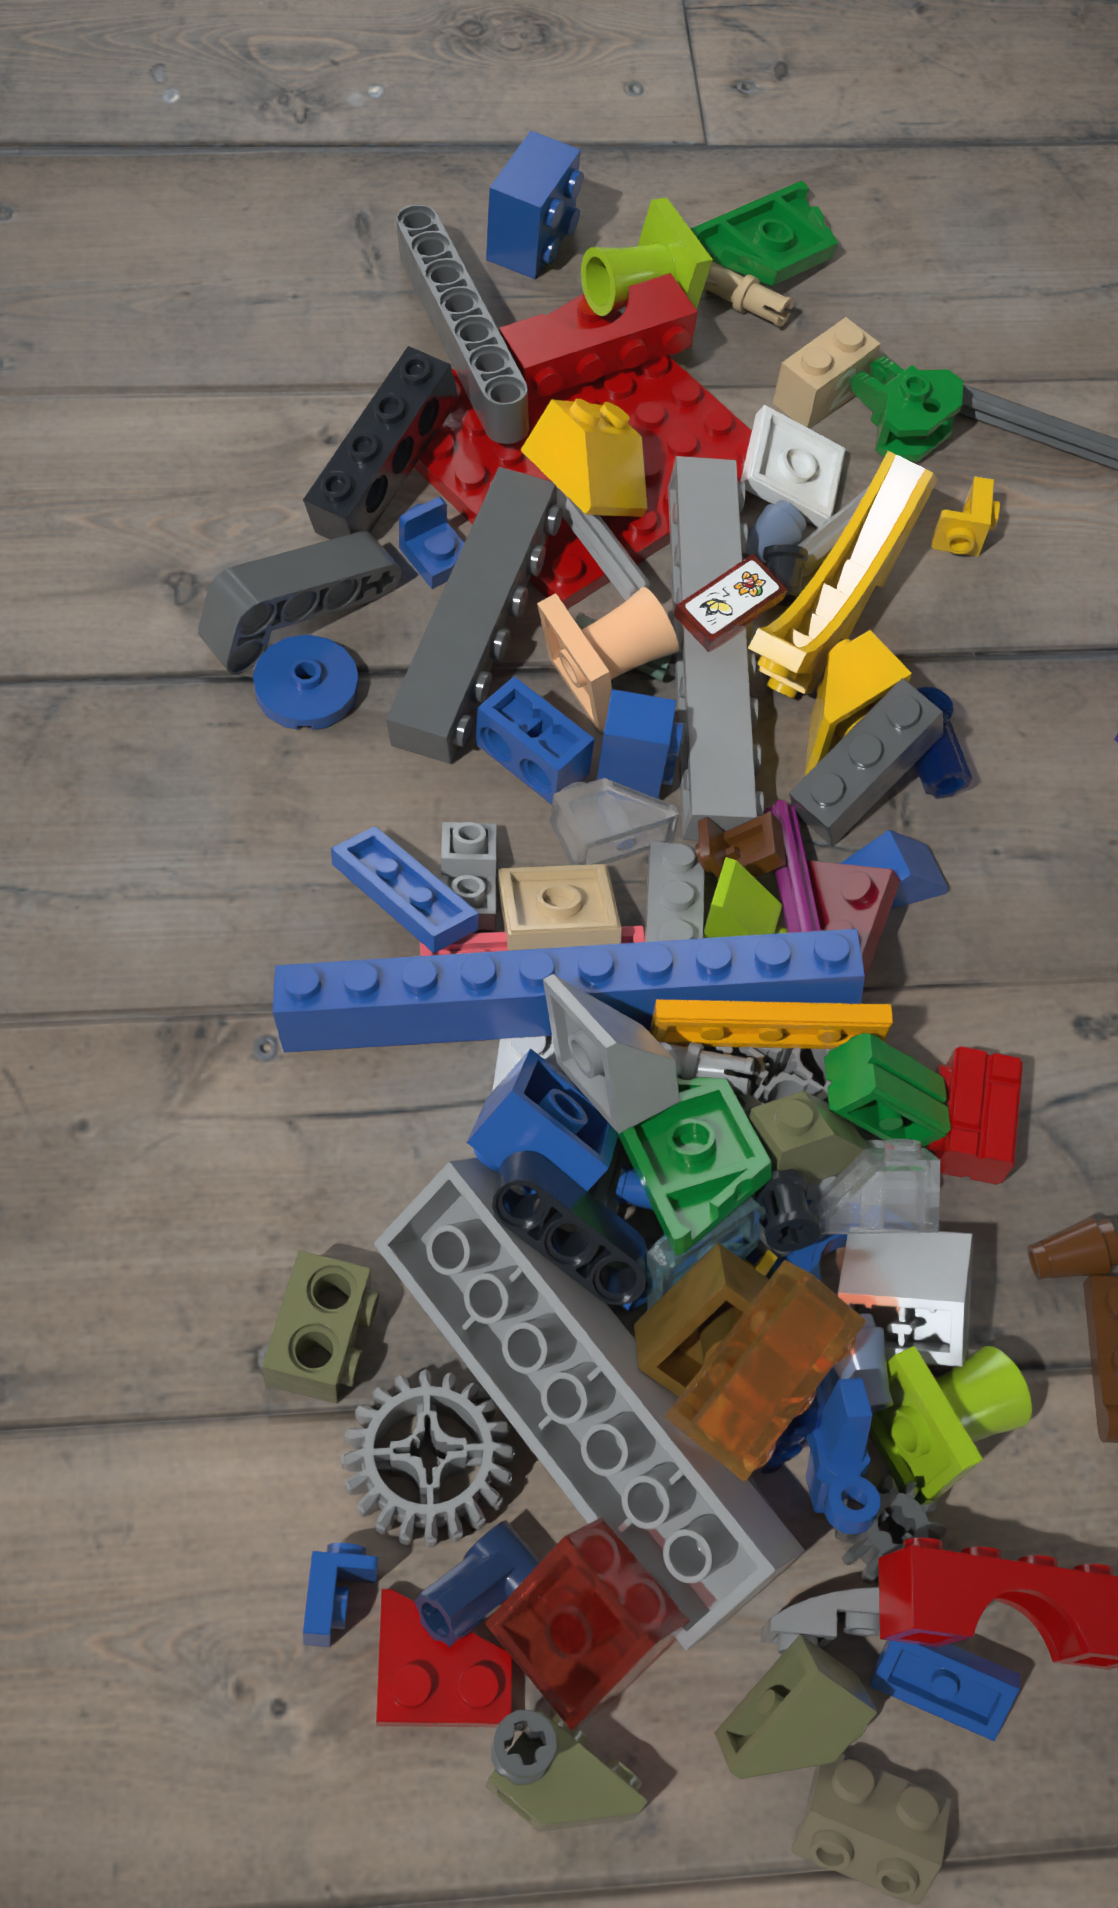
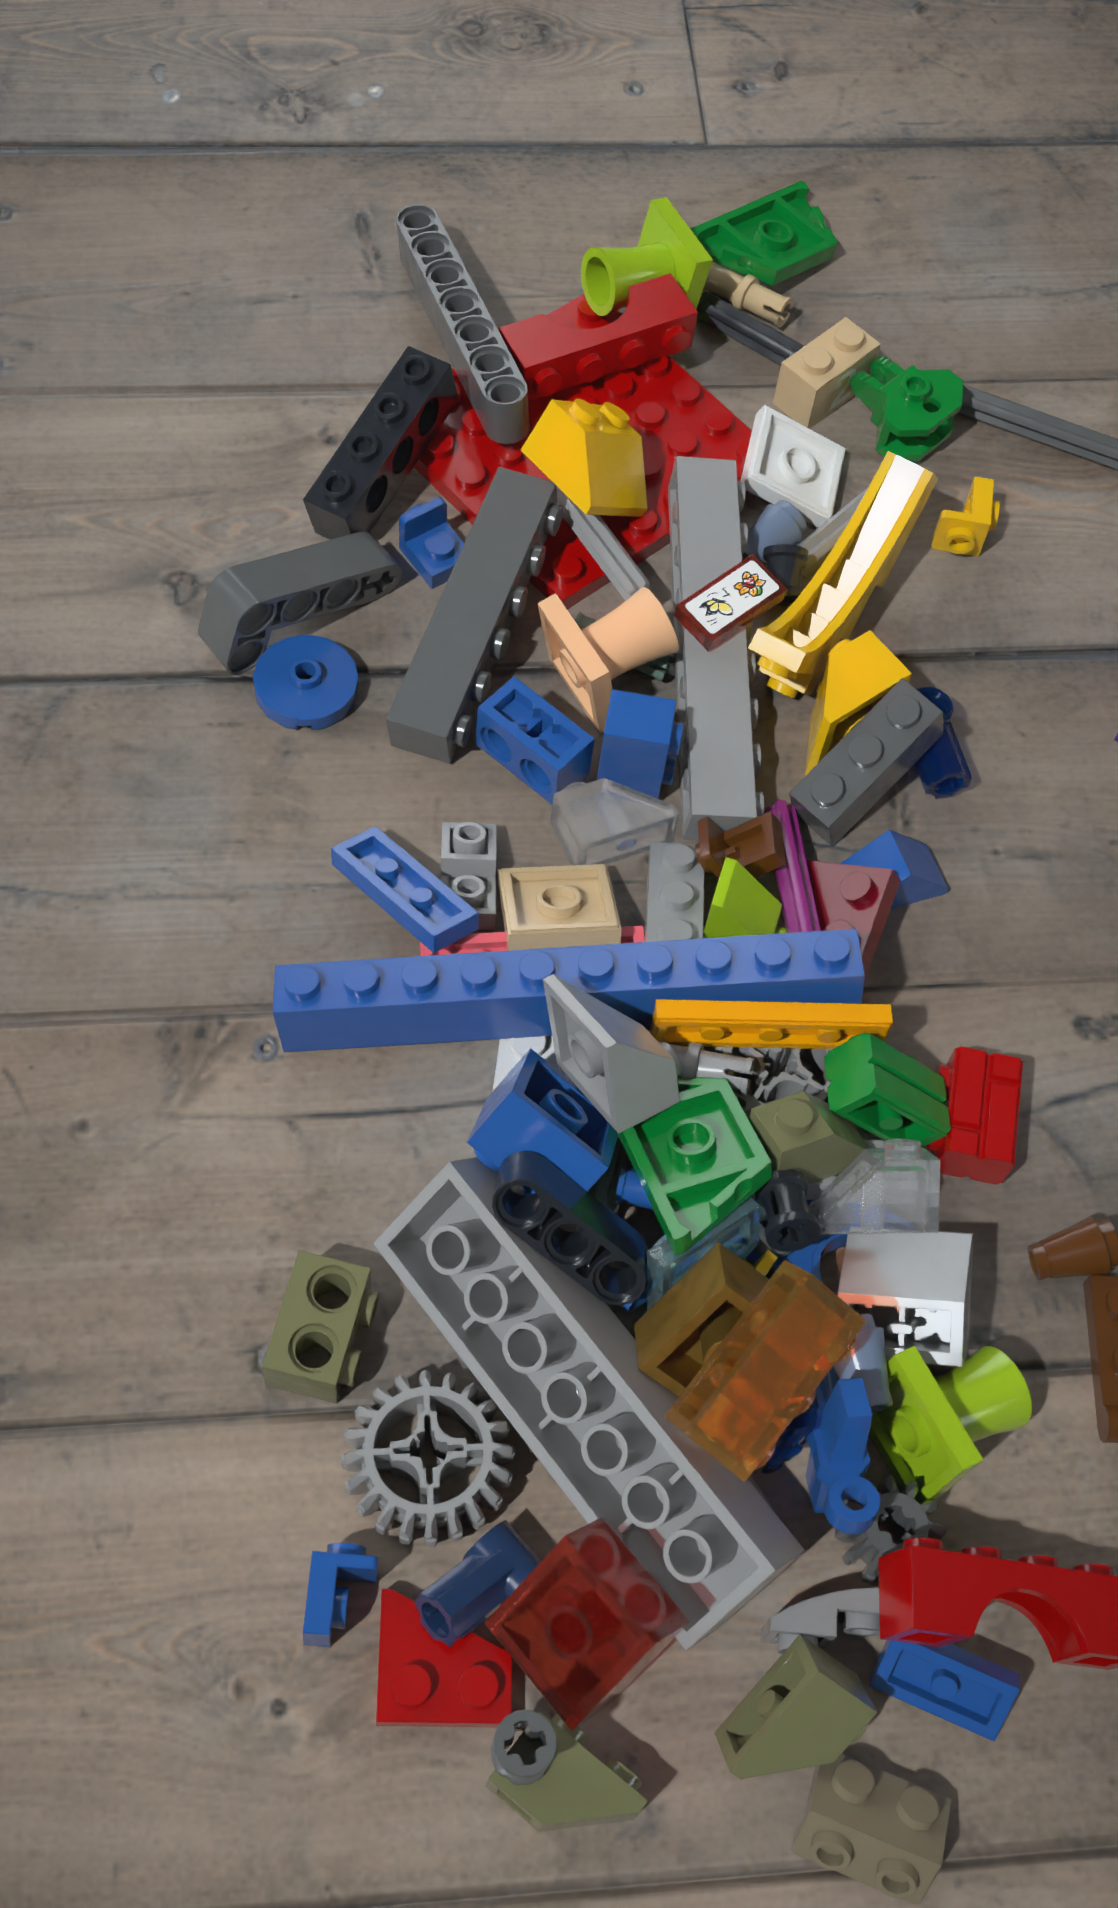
blue brick [486,130,584,279] -> none
none -> black axle [696,291,804,366]

